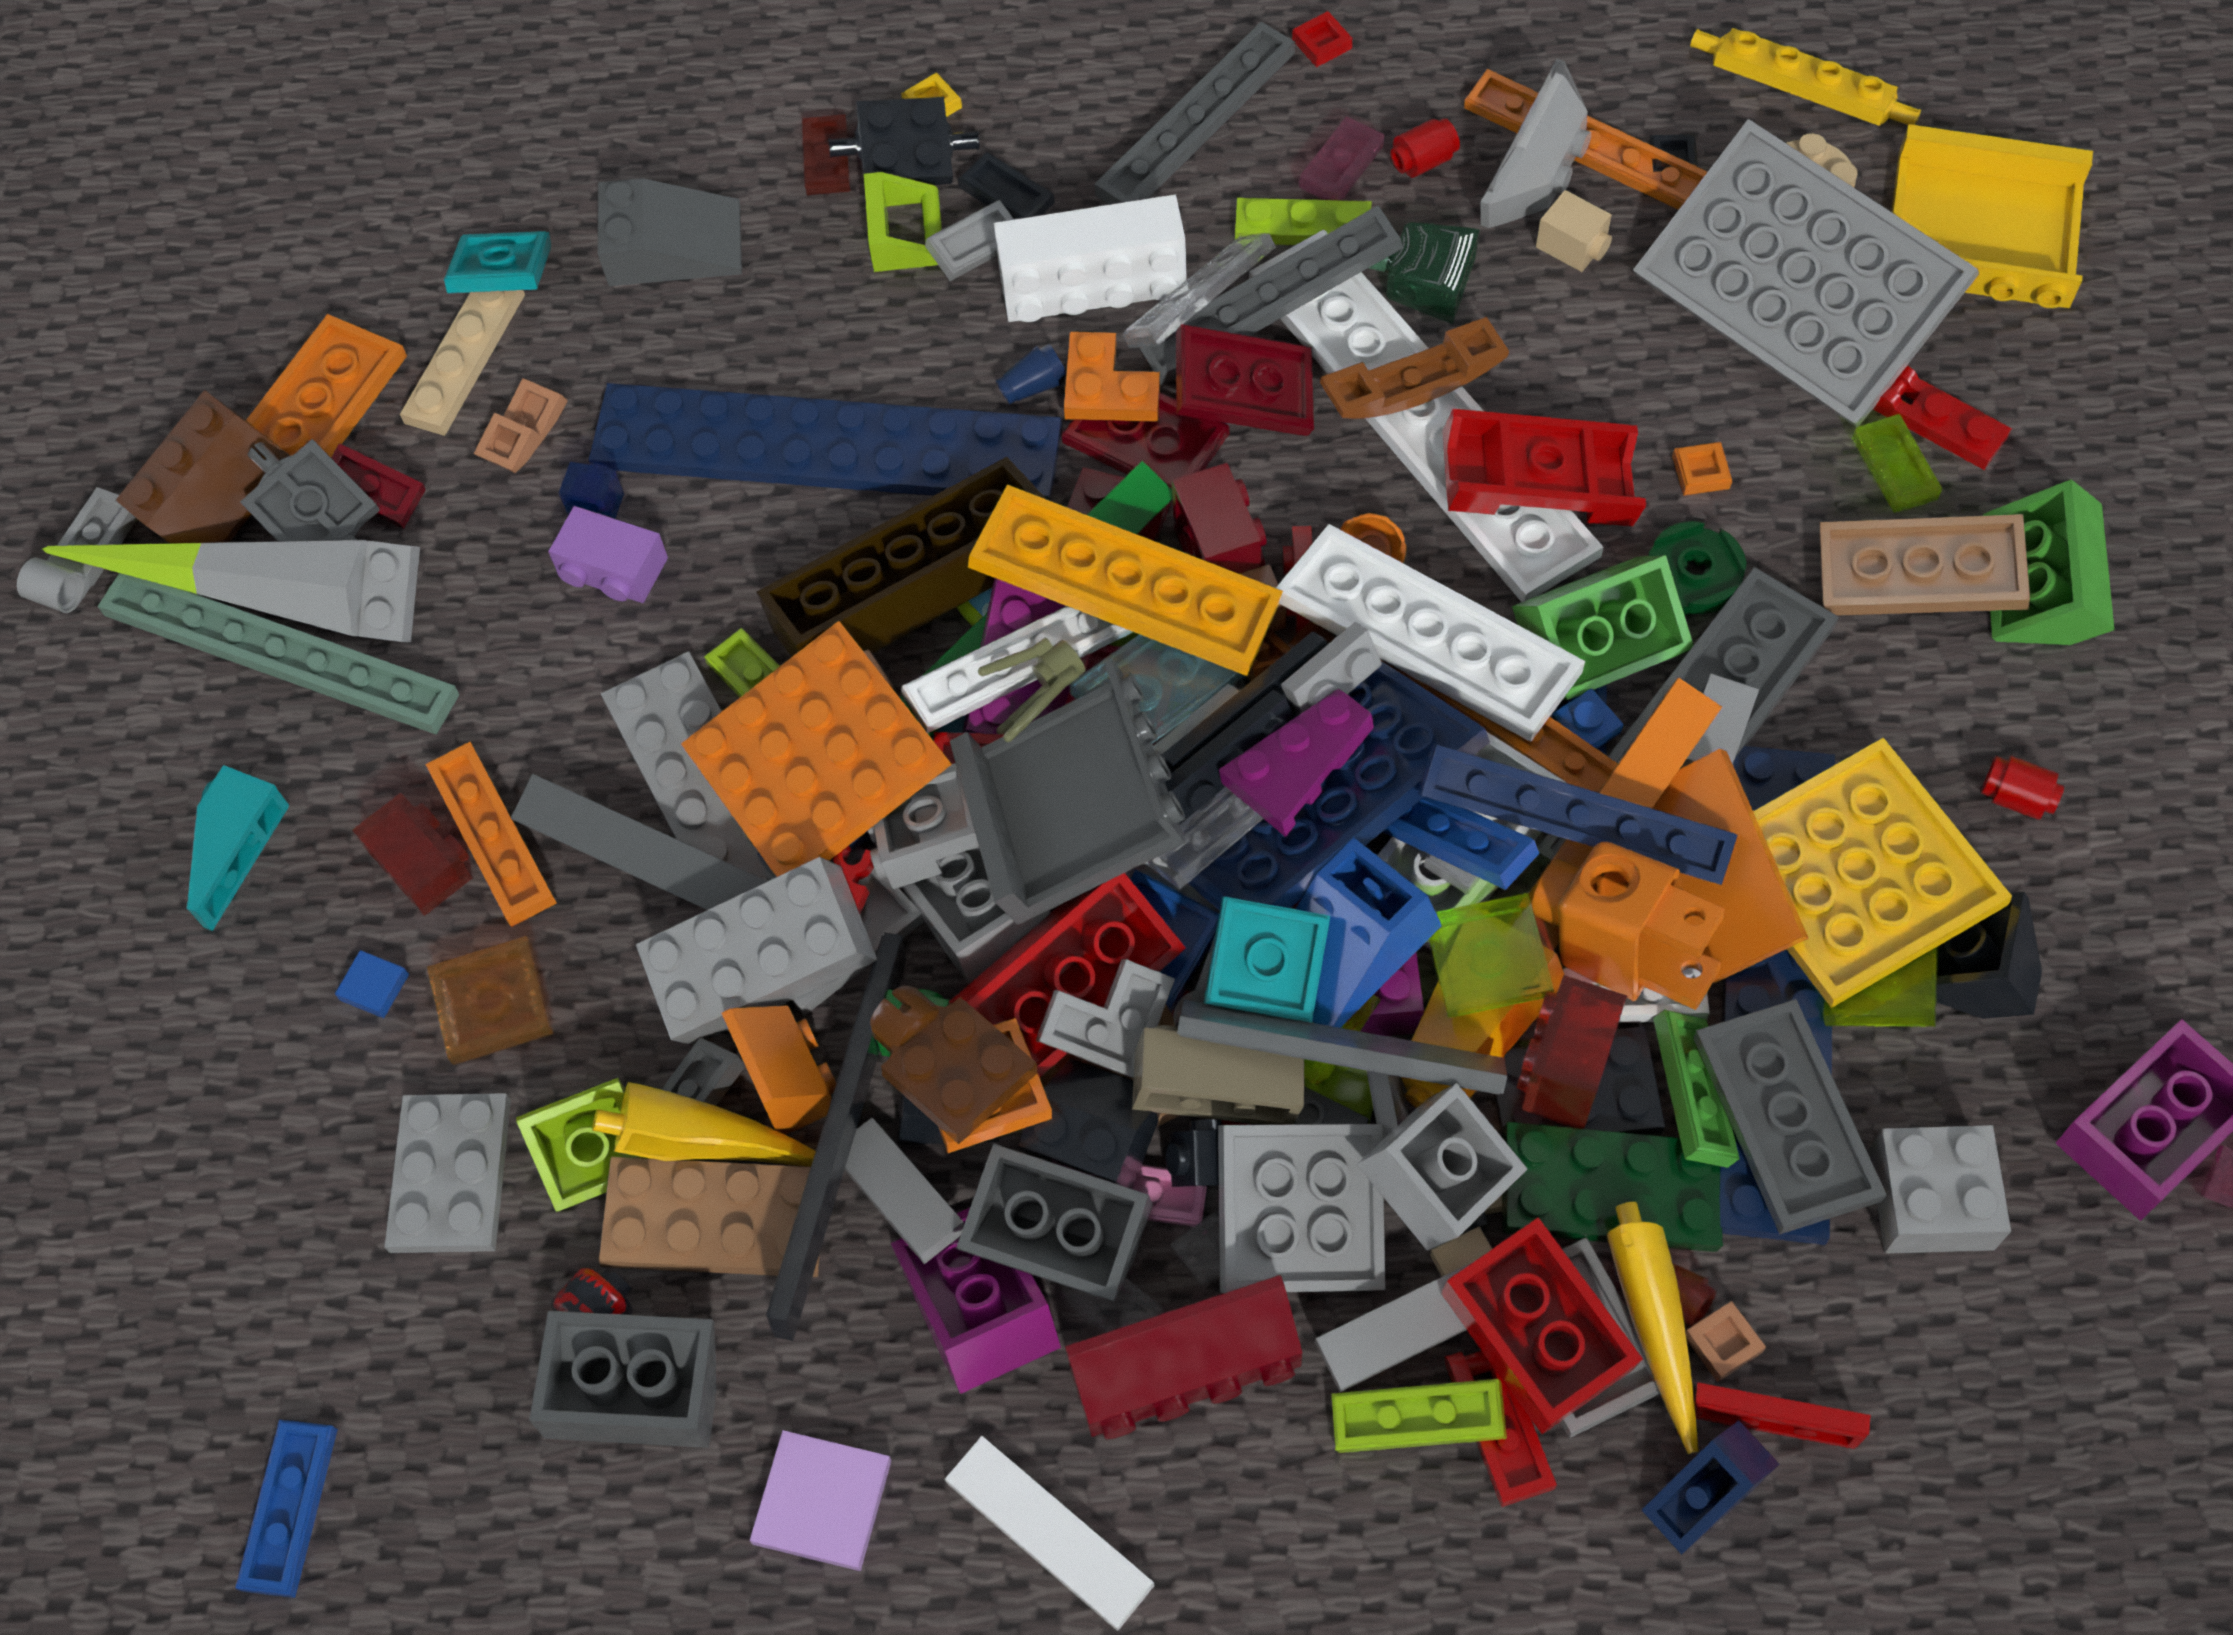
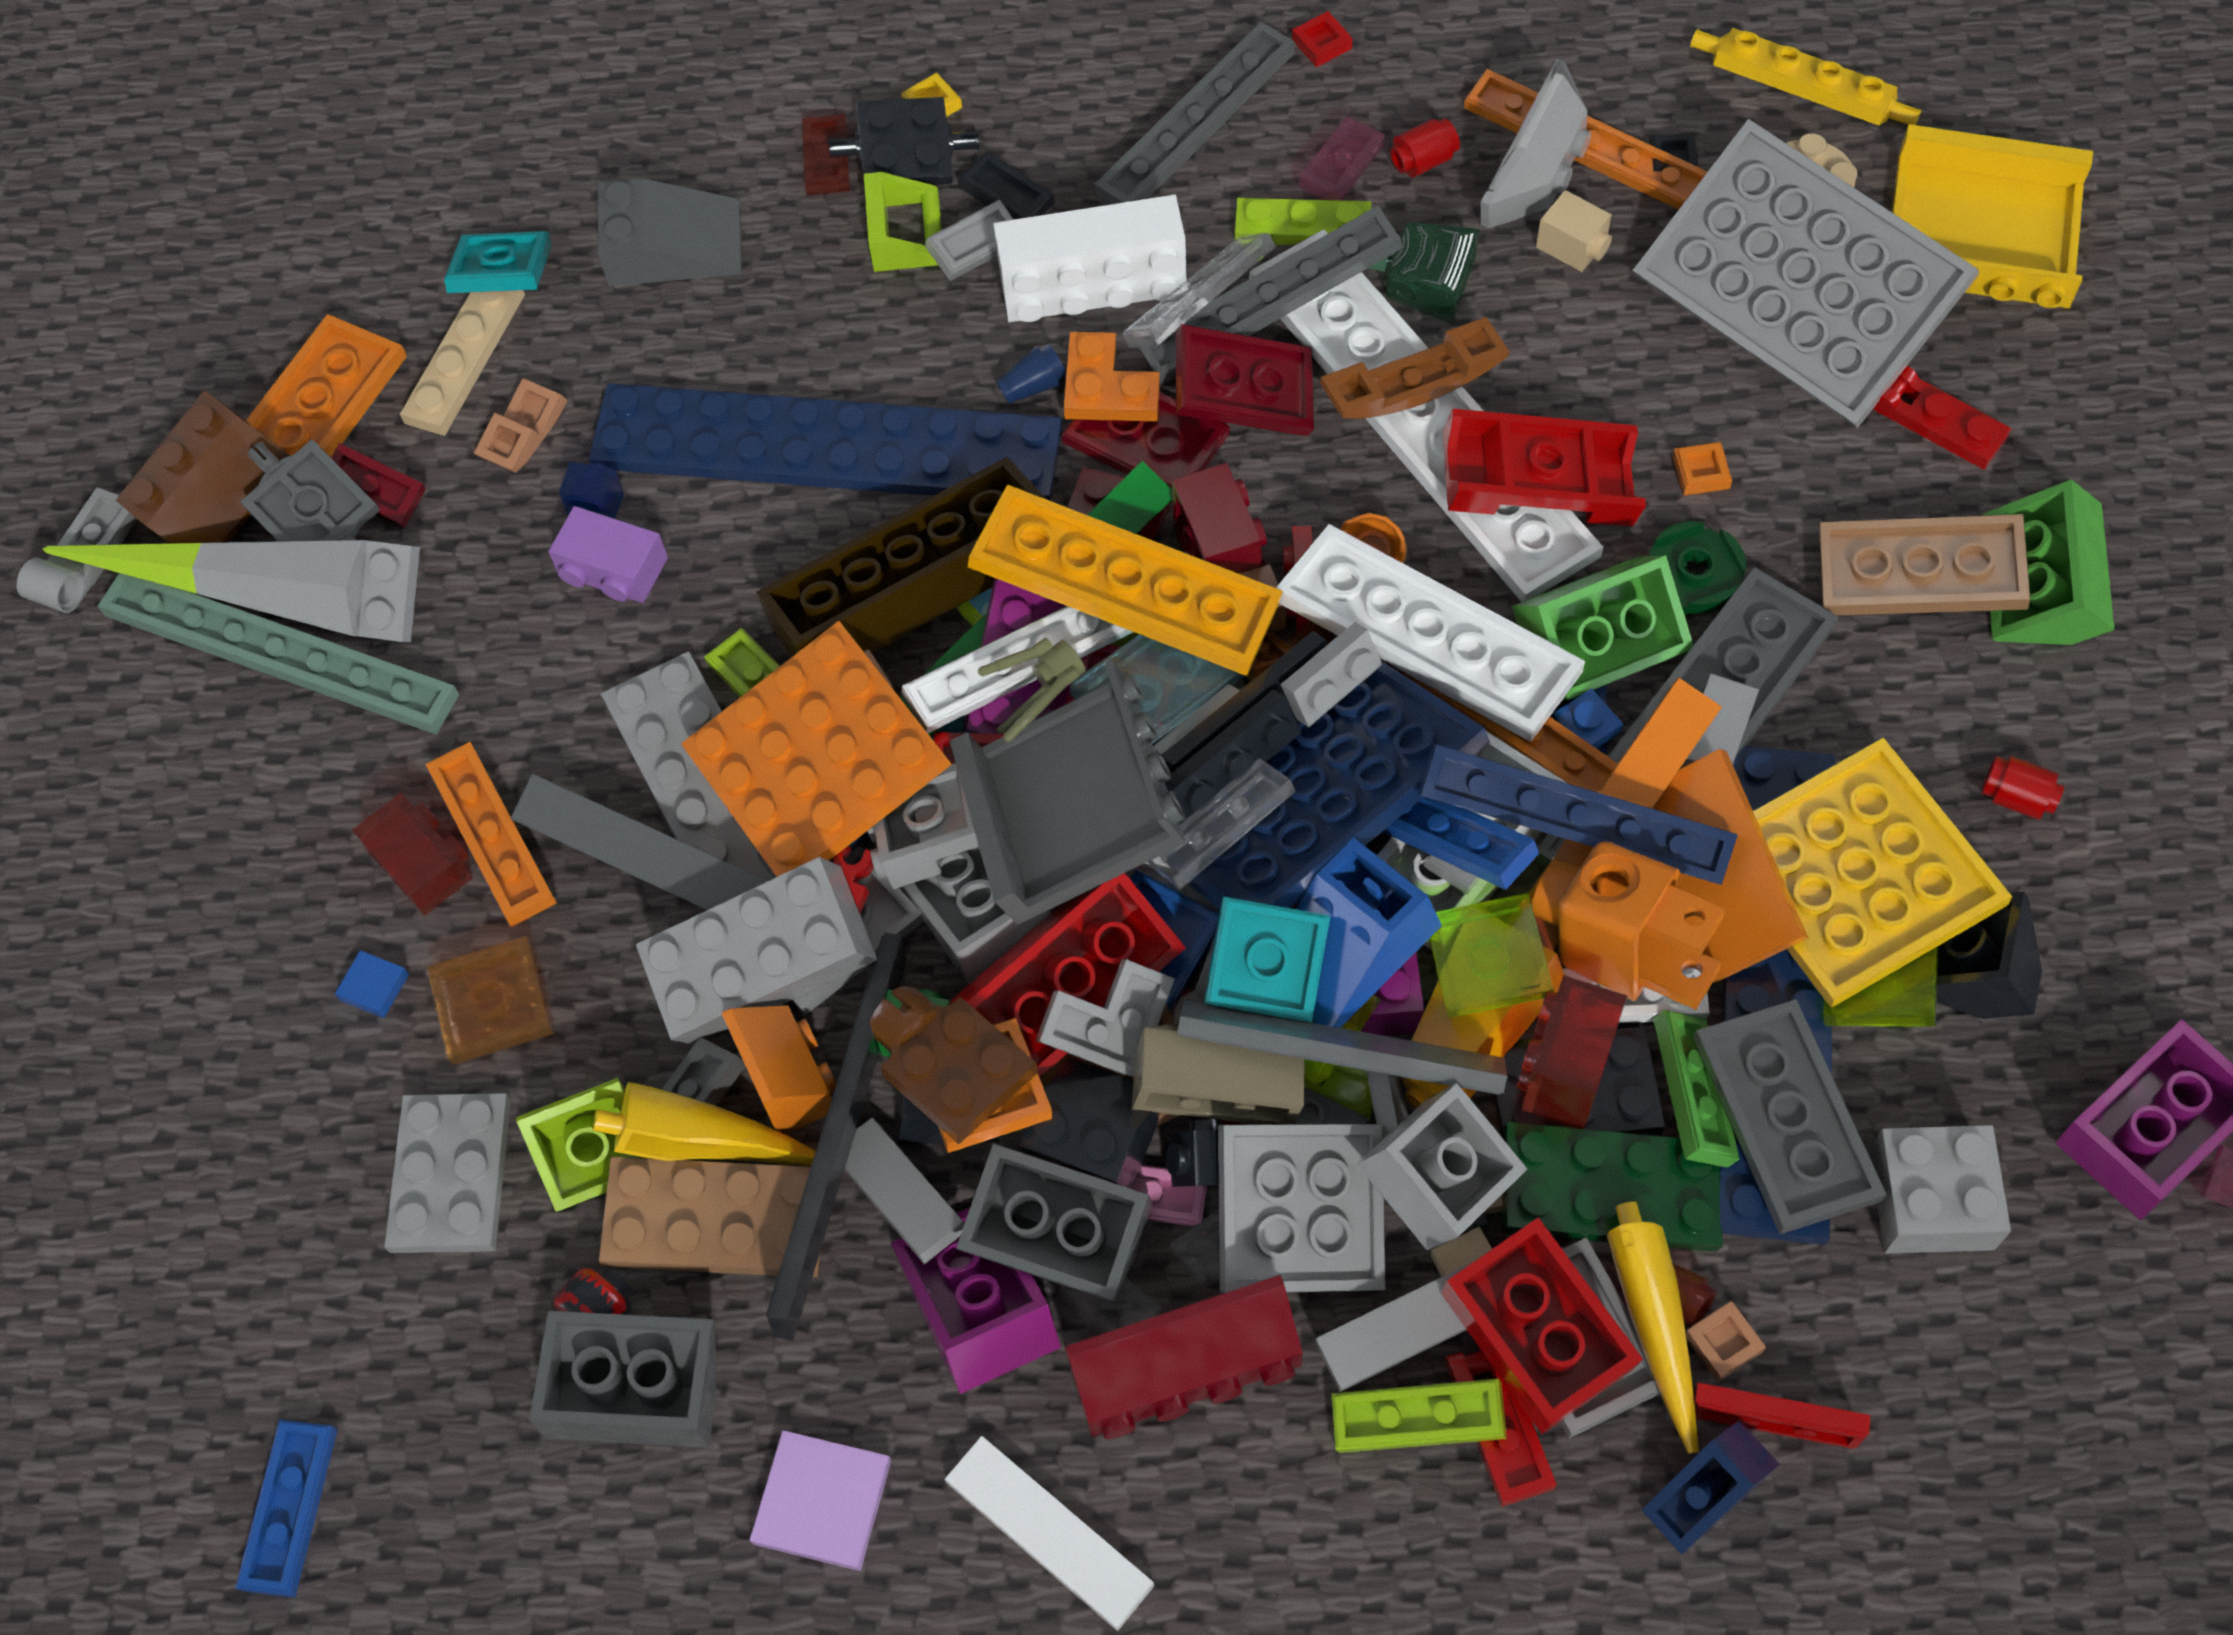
teal slope [187,765,289,931] -> none
magenta wing [1219,688,1374,837] -> none
clear neon green plate [1852,414,1942,513] -> none

